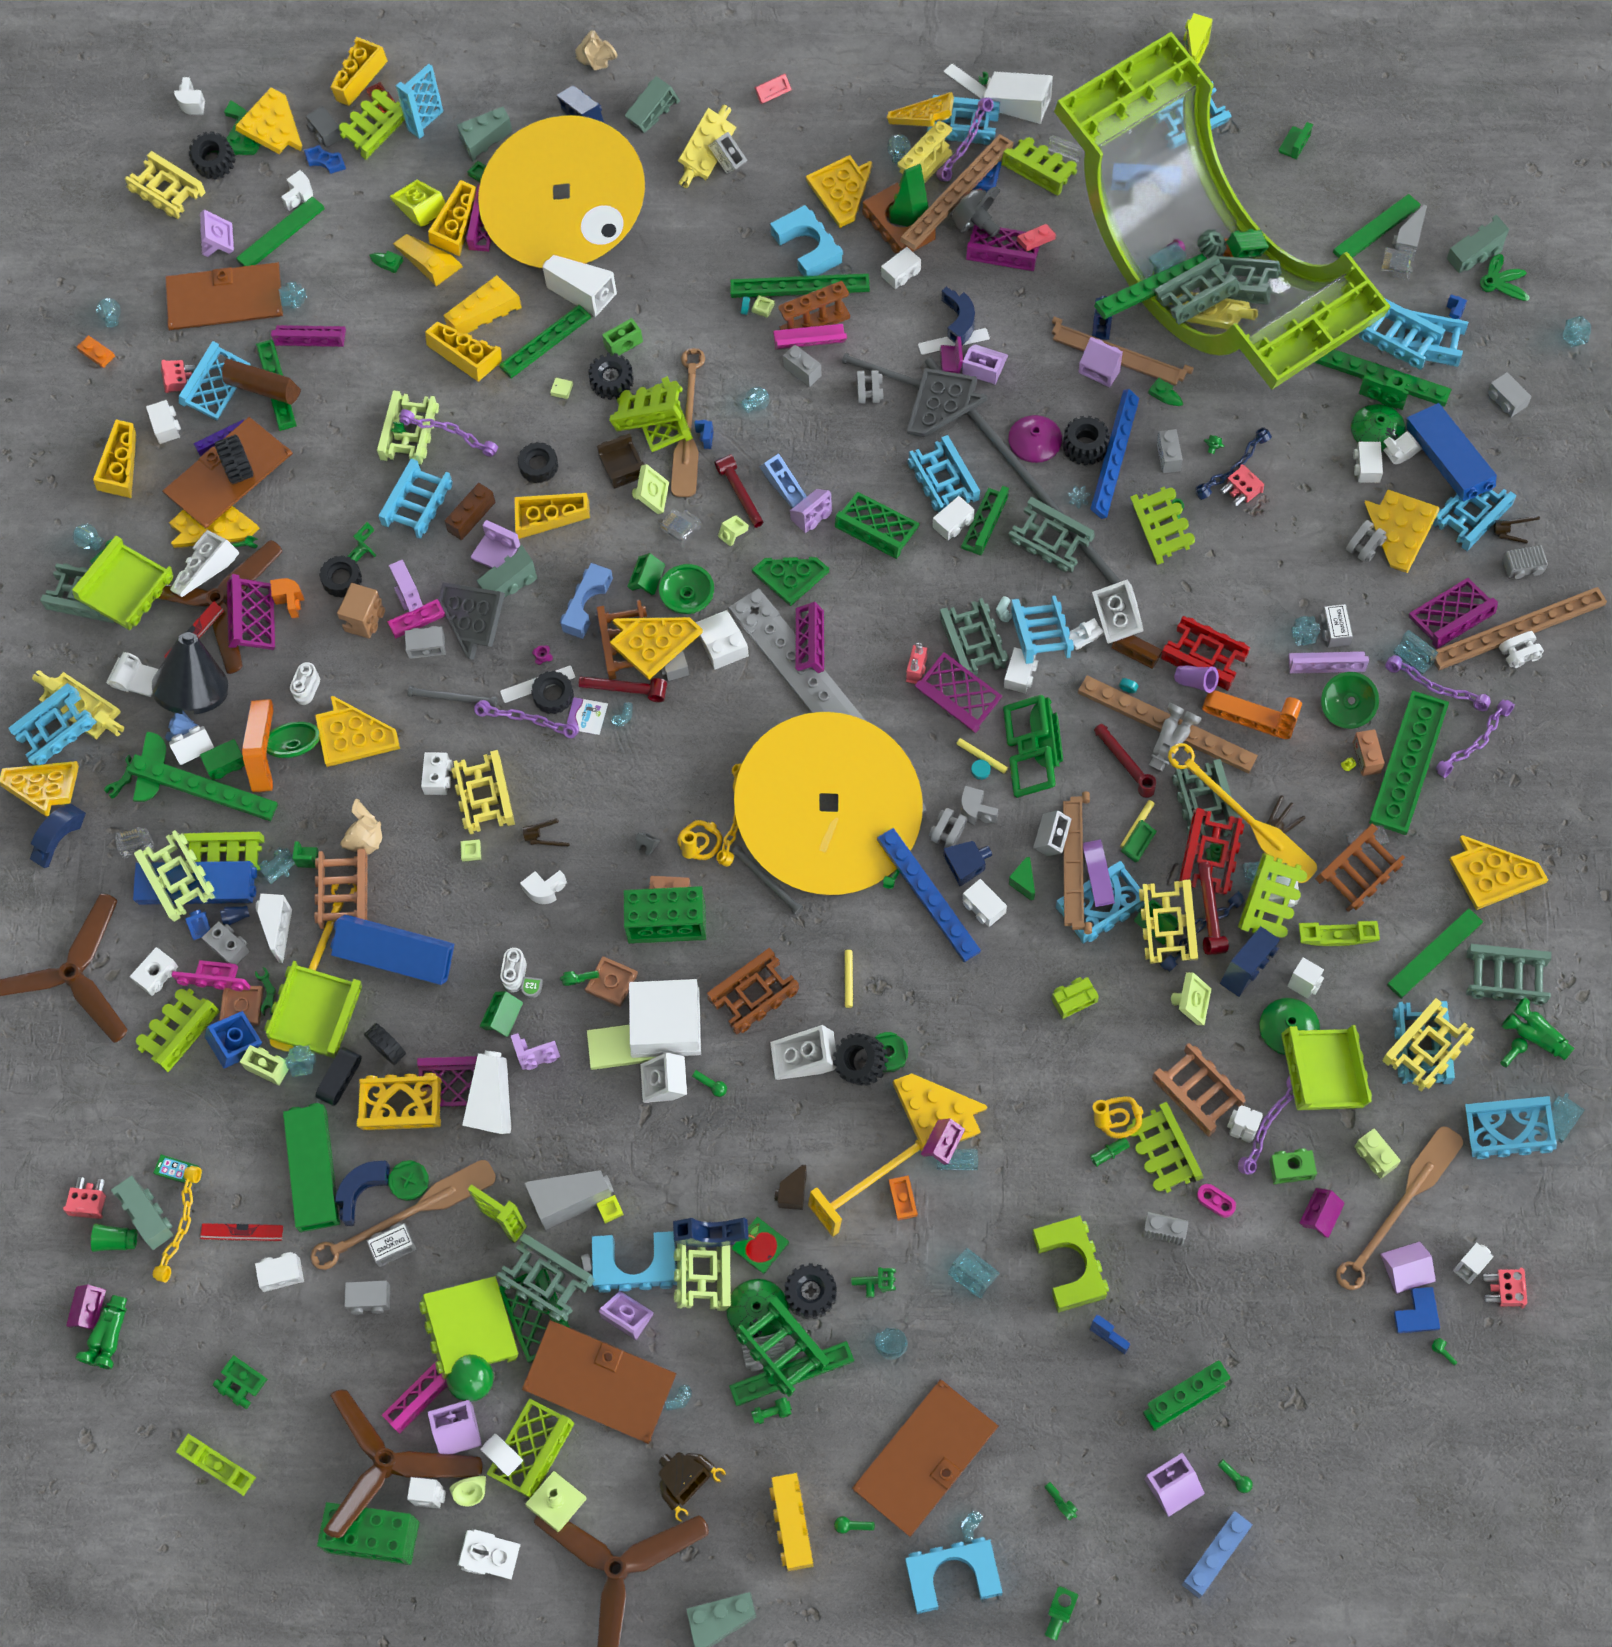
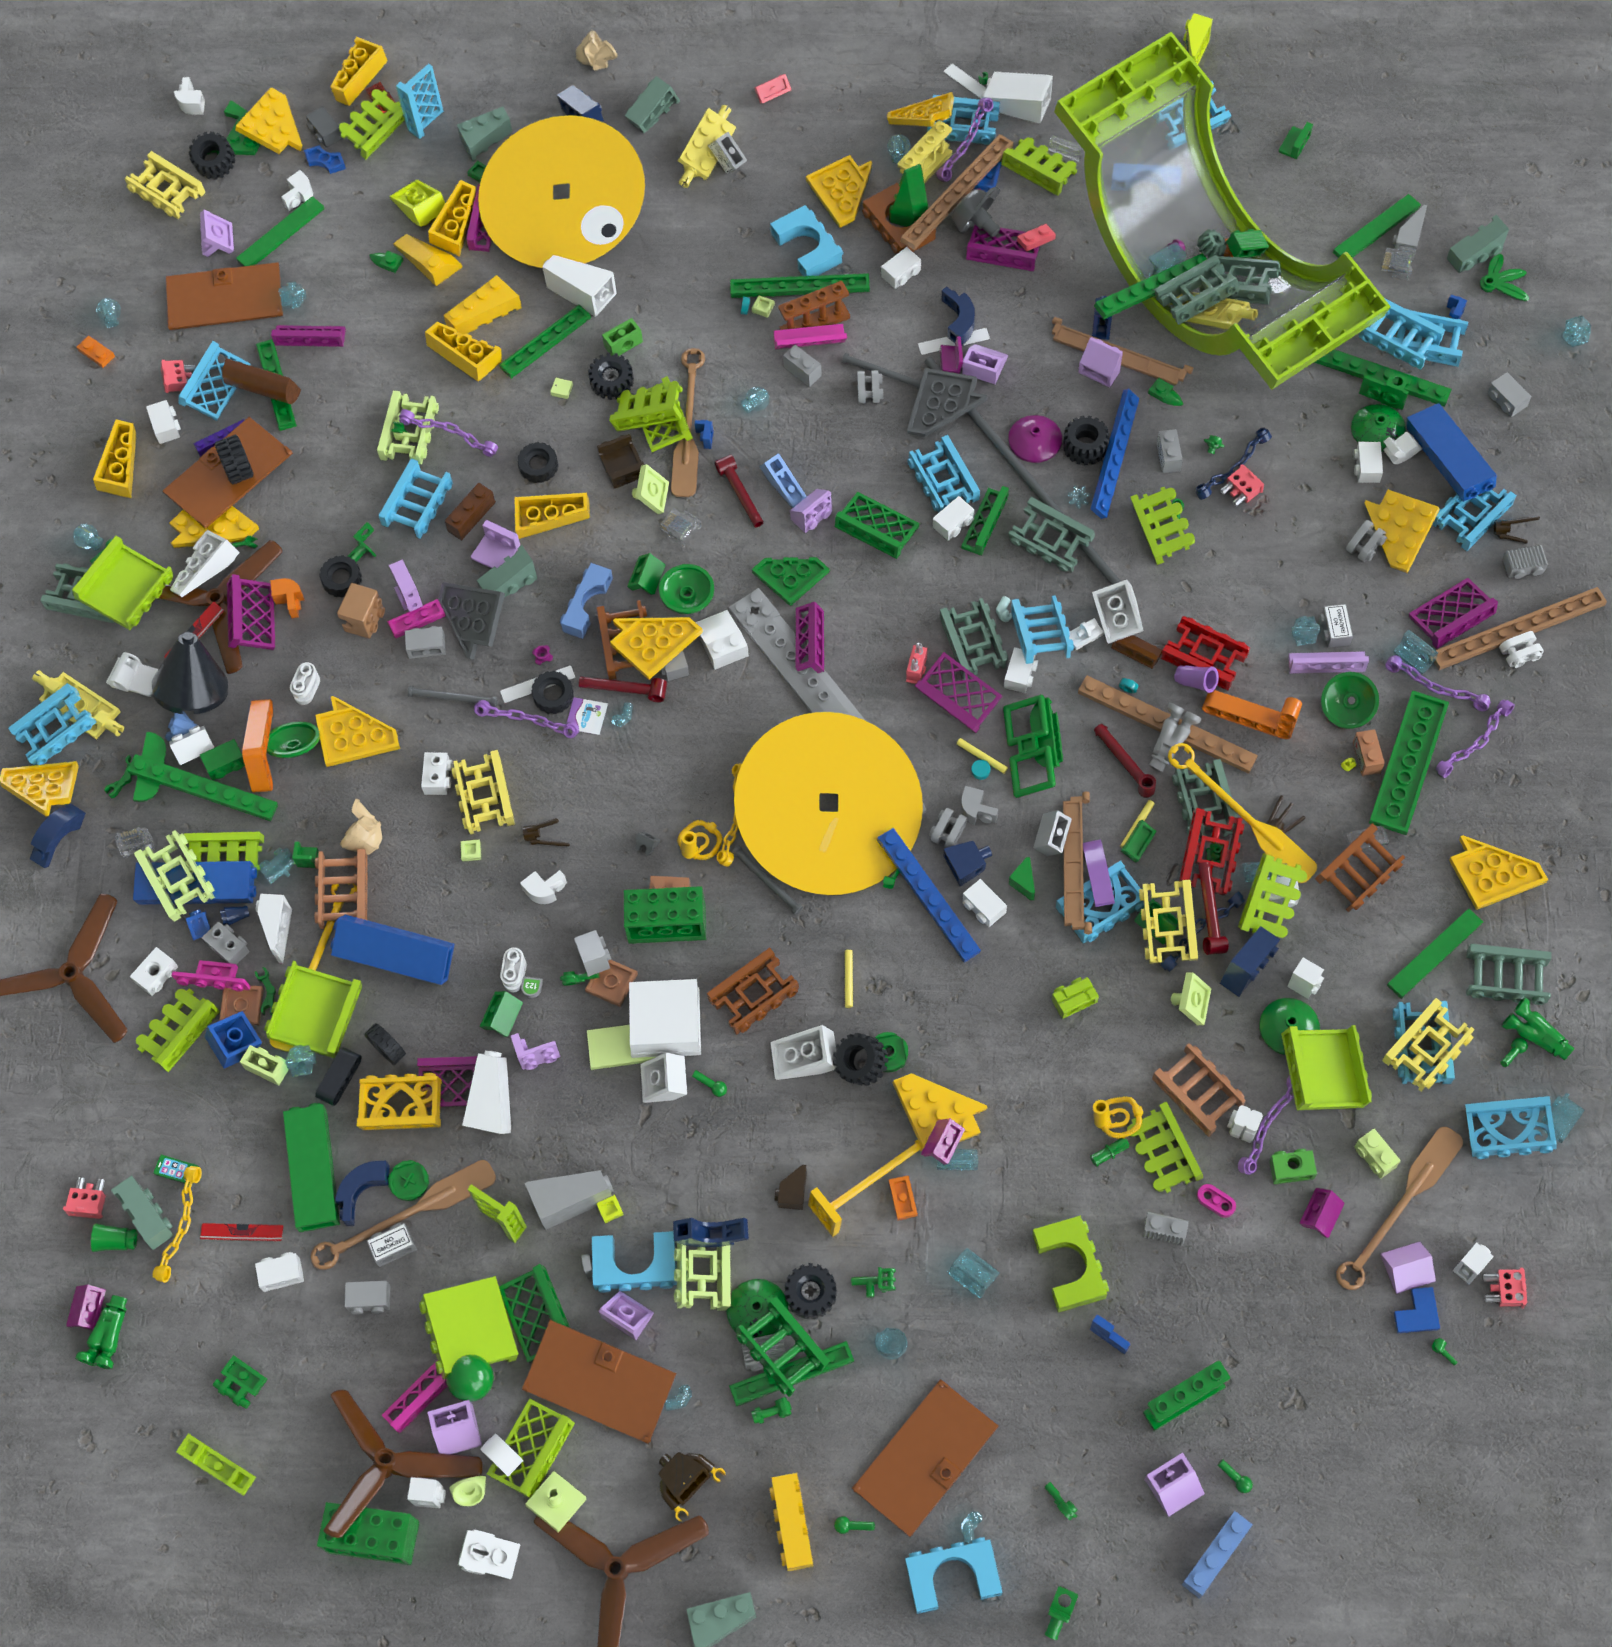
sand green fence [496,1233,595,1322] -> none
yellowish green bracket [718,516,749,546] -> none
tile [731,1217,789,1275] -> none
lime slope [1298,921,1380,946] -> none
none -> light grey brick [574,930,611,976]

